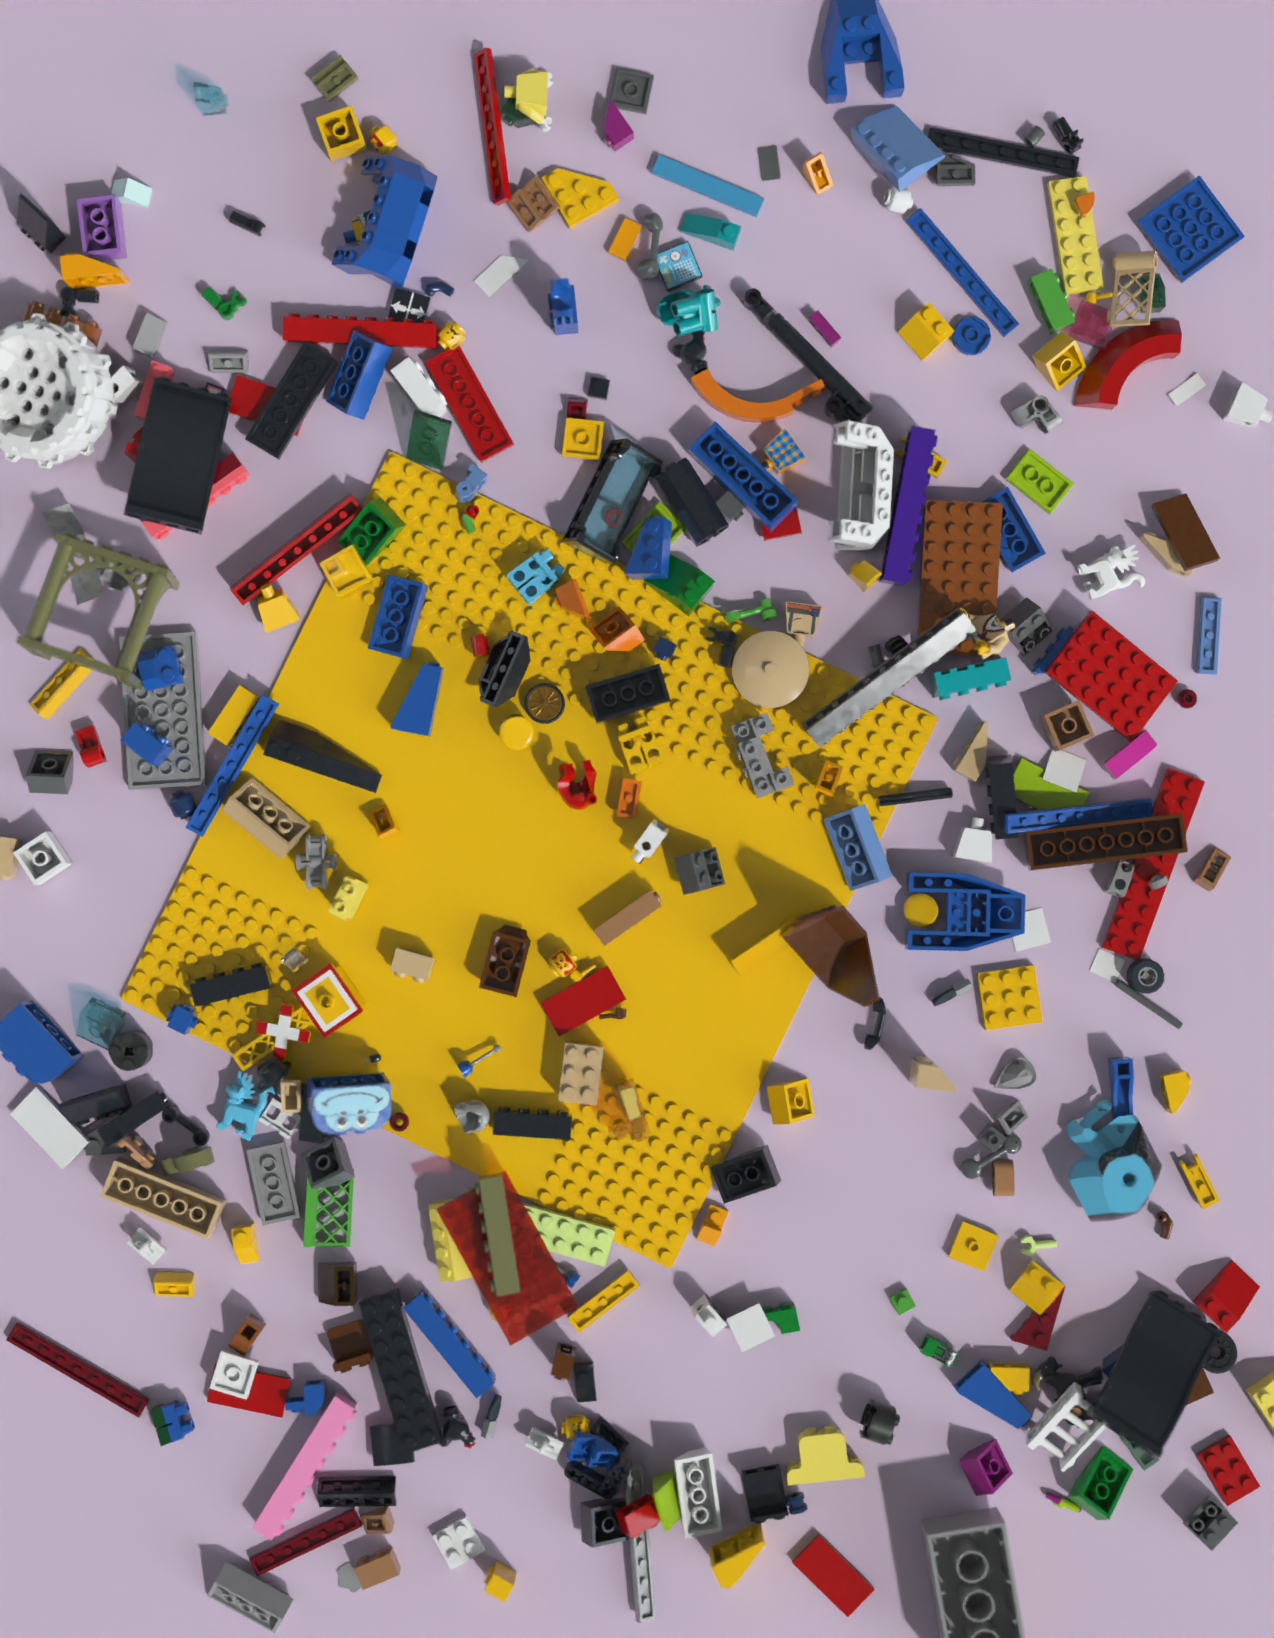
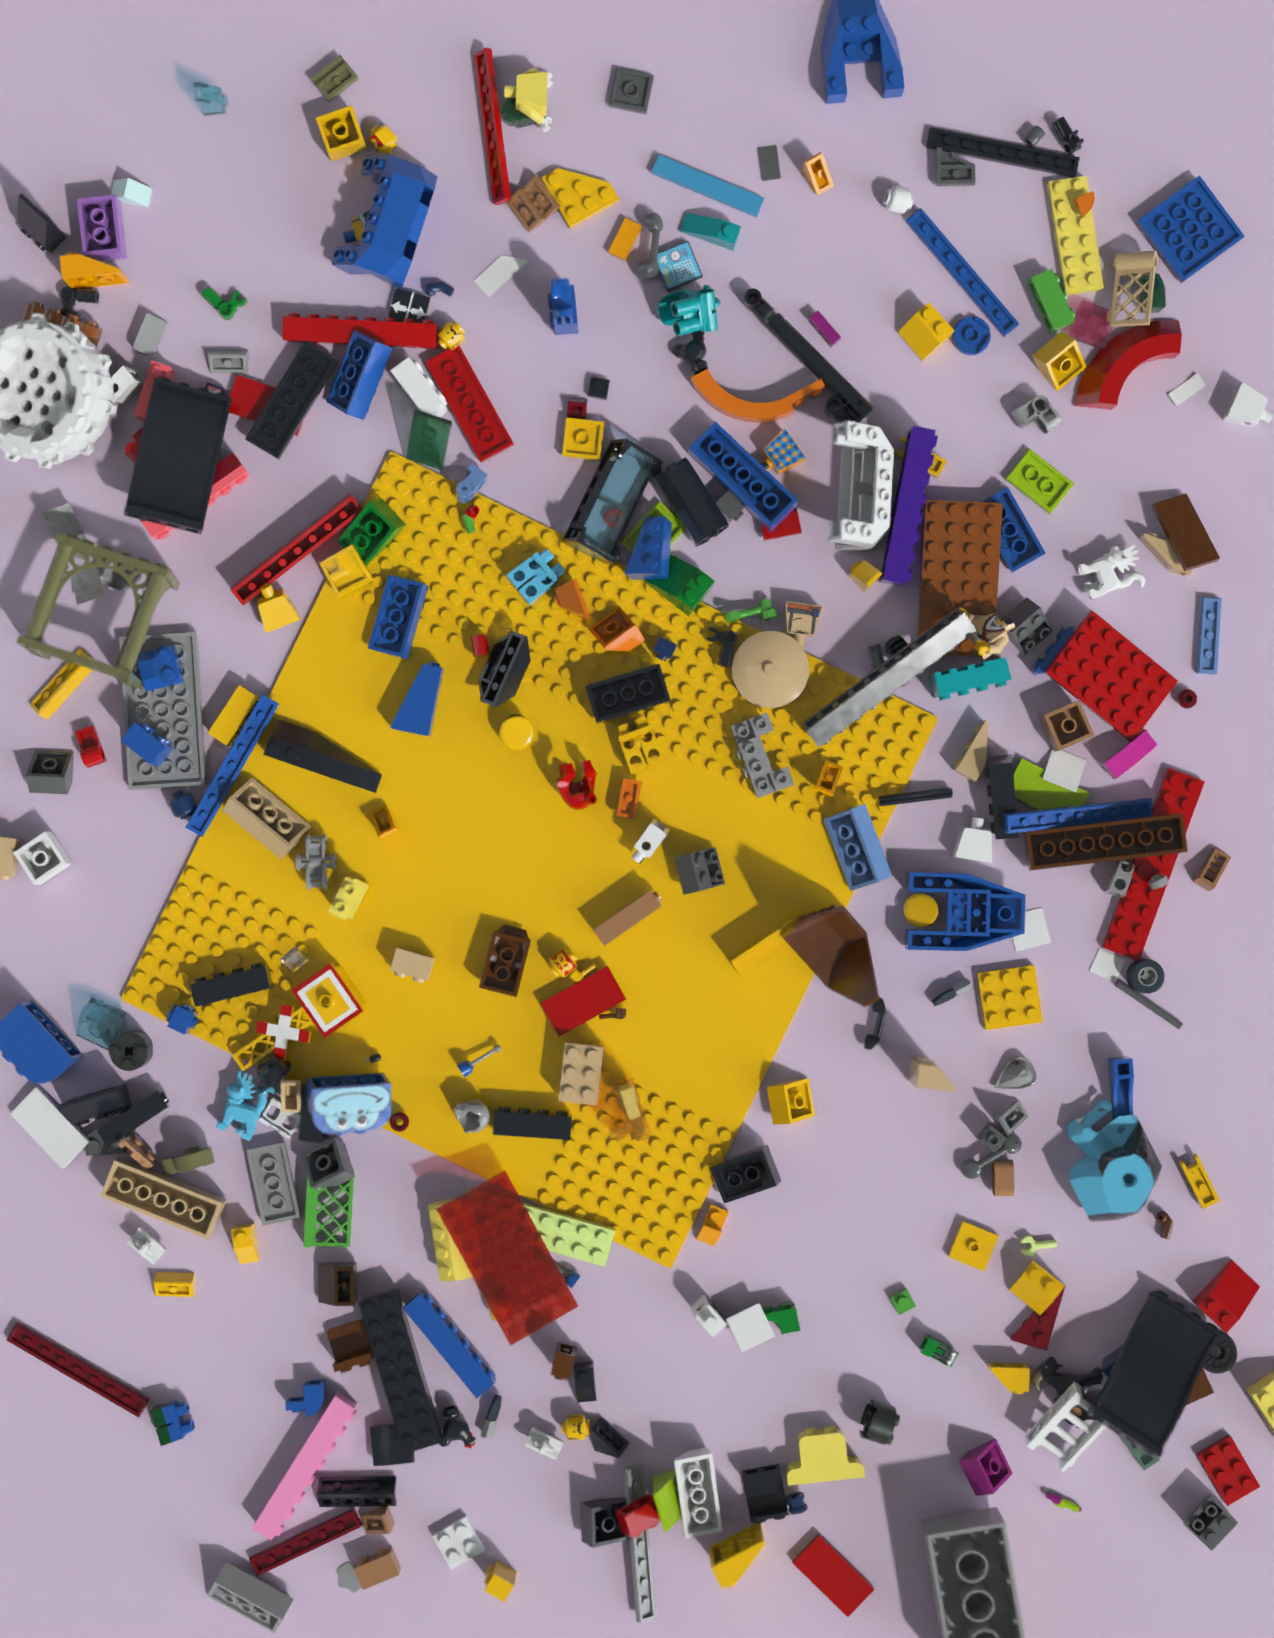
black bar [162,1106,210,1146] -> none
red tile [207,1362,291,1418] -> none
white plate [210,1349,259,1400] -> none
dark orange slope [228,1313,266,1356] -> none
black bar [229,210,266,237] -> none
olive brick [475,1173,520,1297] -> none
pearl gold wheel [524,683,565,724] -> none
black beam [564,1457,633,1499] -> none
blue slope [566,1432,624,1472] -> none
yellow plate [567,1269,640,1333] -> none
magenta slope [603,101,634,152] -> none
medium blue slope [850,106,945,192] -> none
blue slope [954,1360,1032,1429] -> none
green slope [1068,1446,1133,1520] -> none
yellow hand [1085,292,1113,306] -> none
yellow slope [1158,1069,1191,1114] -> none

